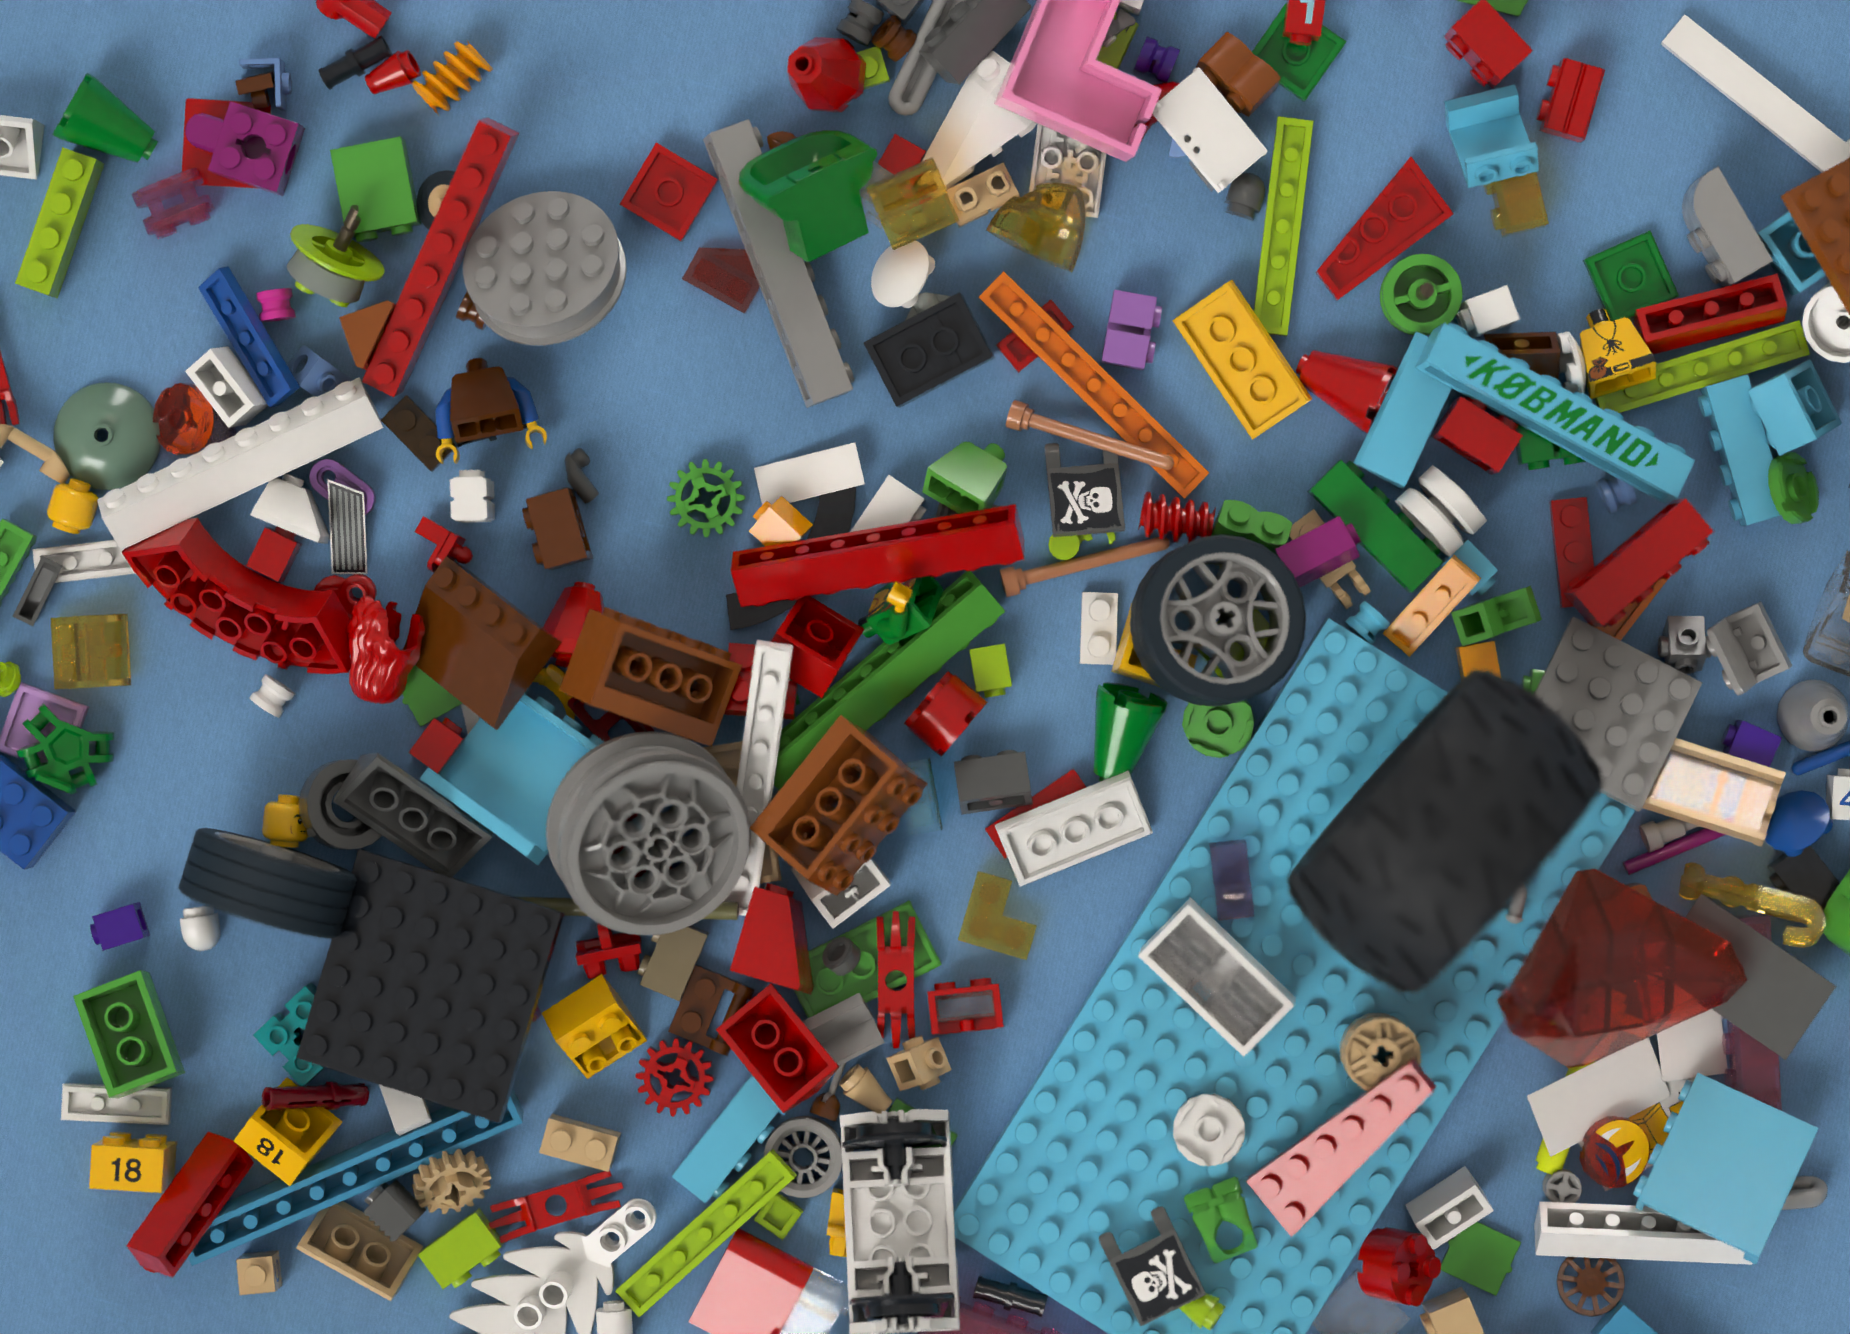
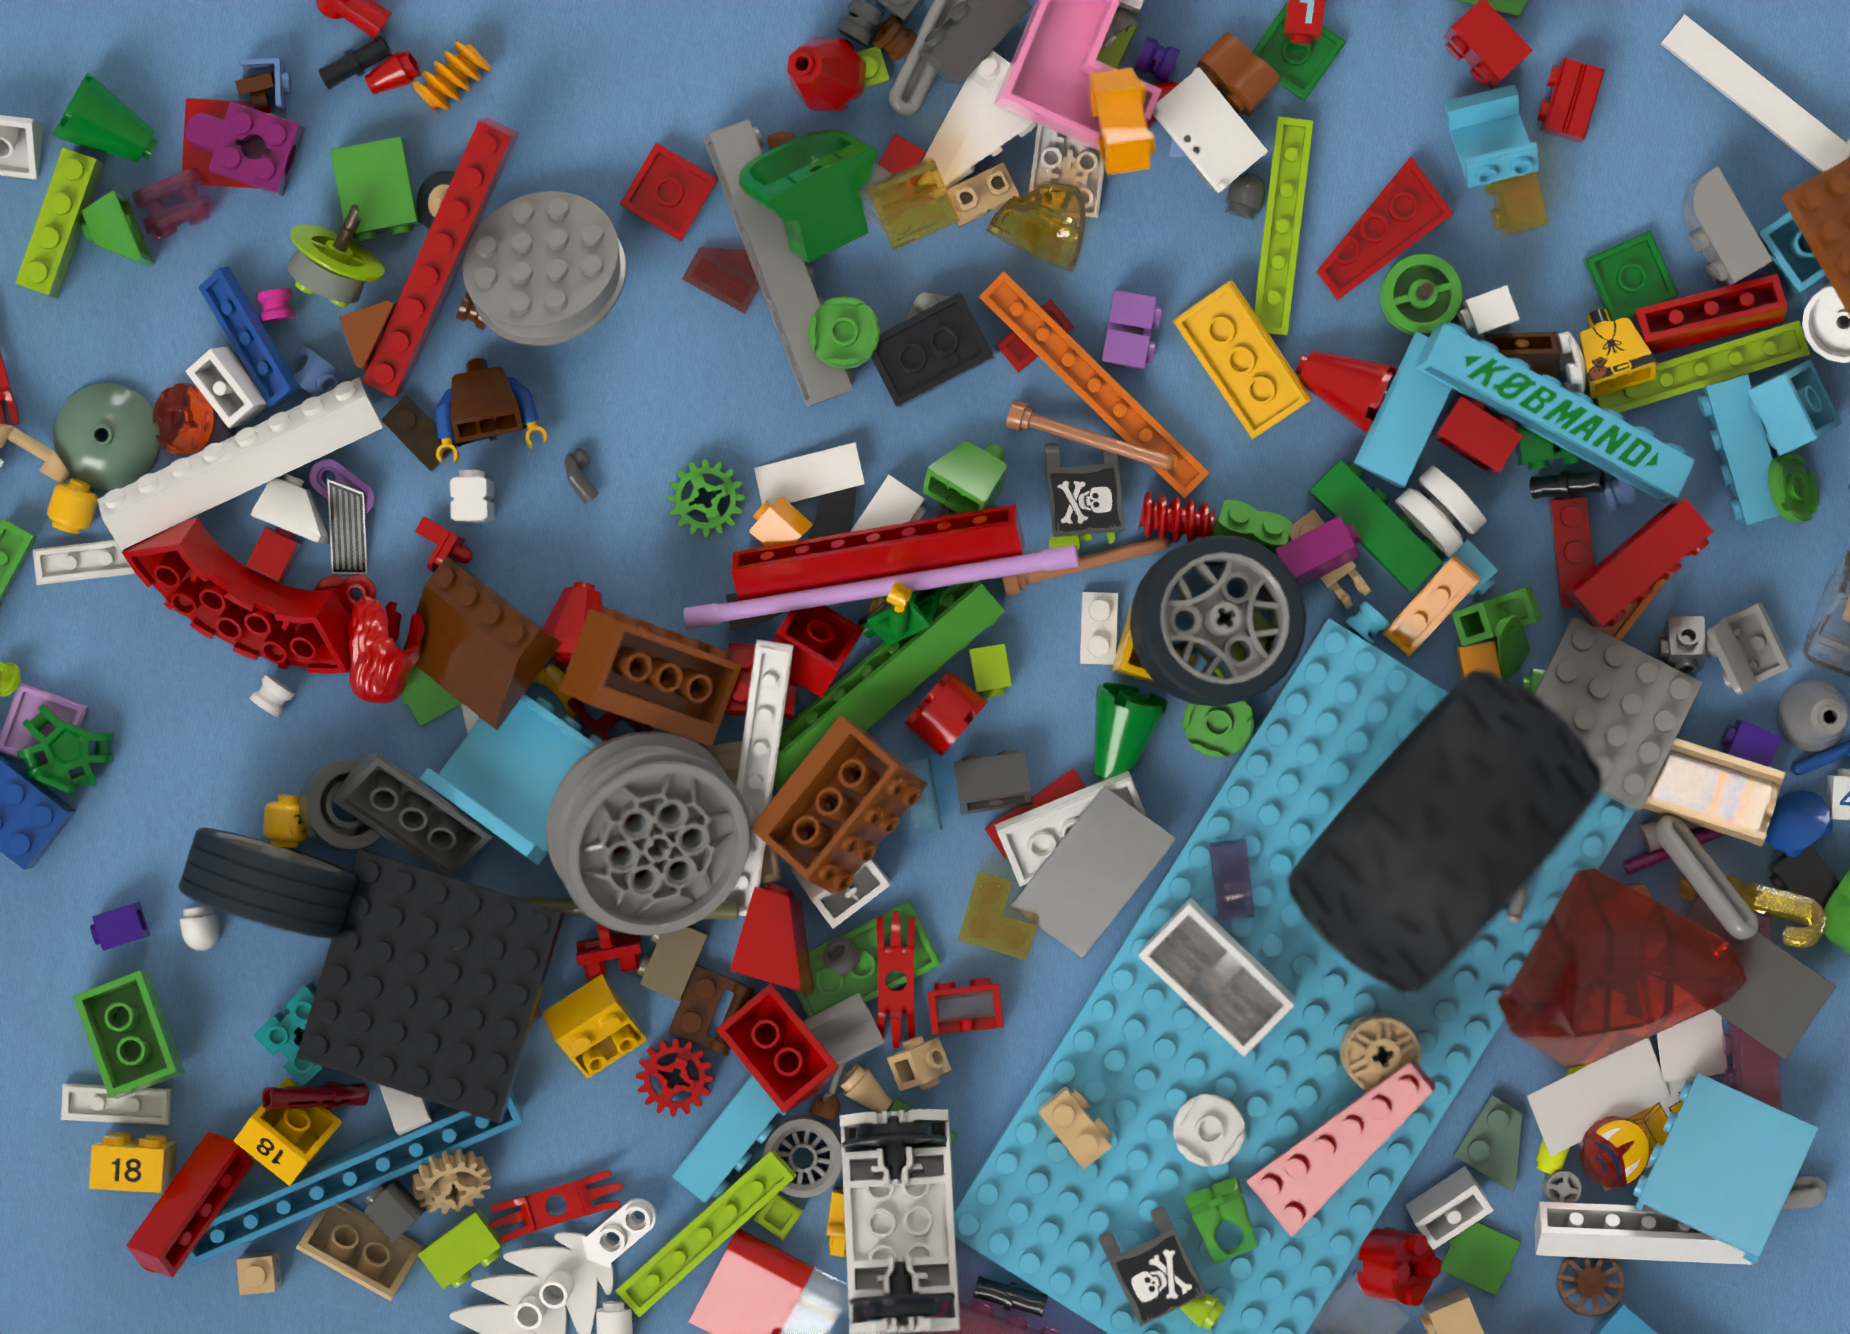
dark grey piece [12,556,63,626] -> none
clear yellow brick [51,614,131,689] -> none
red brick [408,717,465,774] -> none
reddish brown brick [522,487,593,570] -> none
tan brick [539,1114,621,1172] -> none
white dish [871,239,935,308] -> none
none -> bright green slope [80,191,155,267]
none -> lavender piece [684,545,1079,629]
none -> bright green tile [808,296,881,370]
none -> sticker [1011,786,1177,959]
none -> tan brick [1037,1085,1113,1170]
none -> light orange brick [1089,67,1156,175]
none -> sand green wing [1453,1094,1523,1192]
none -> bright green piece [1495,615,1530,680]
none -> black pin [1529,470,1606,499]
none -> light grey piece [1655,814,1759,939]

